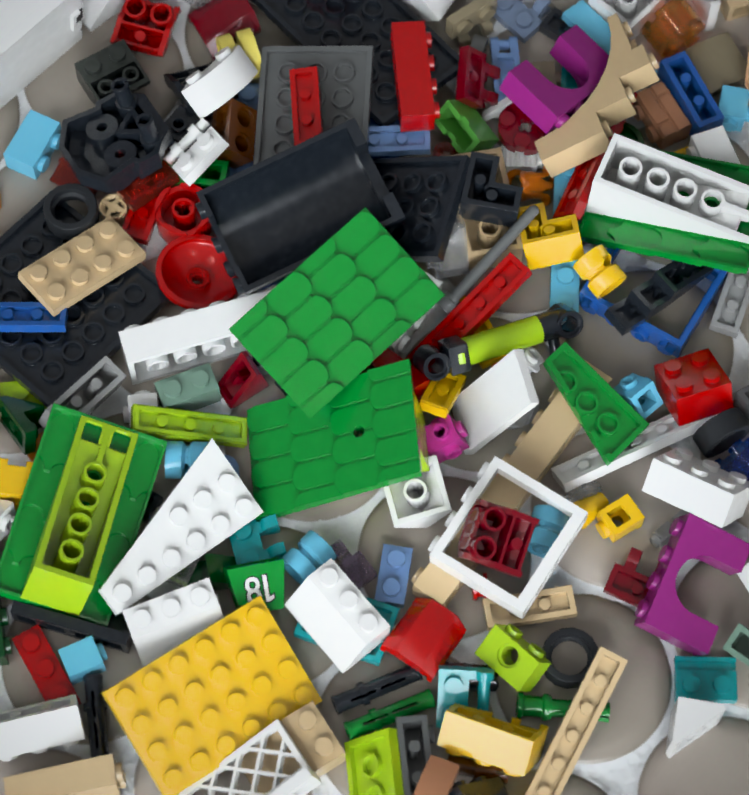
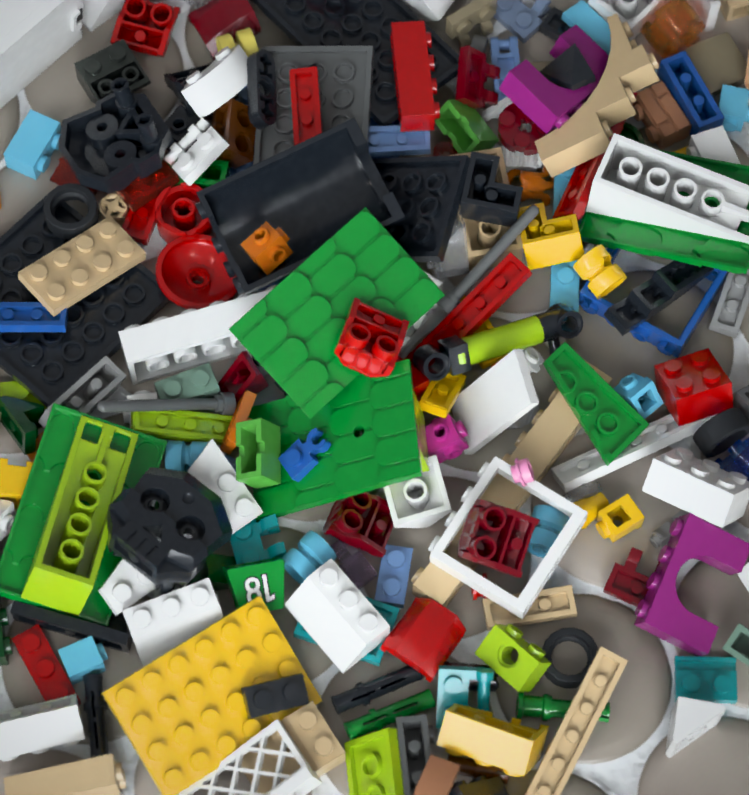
none -> dark grey piece [97,392,236,415]
none -> black brick [106,467,233,594]
none -> orange plate [220,391,257,455]
none -> bright green brick [236,418,281,489]
none -> orange brick [240,222,293,275]
none -> black plate [241,673,309,719]
none -> black beam [247,49,277,129]
none -> blue plate [278,428,332,482]
none -> dark red slope [323,492,394,558]
none -> red slope [334,297,409,378]
none -> bright pink plate [510,458,535,487]
none -> black slope [540,43,596,91]

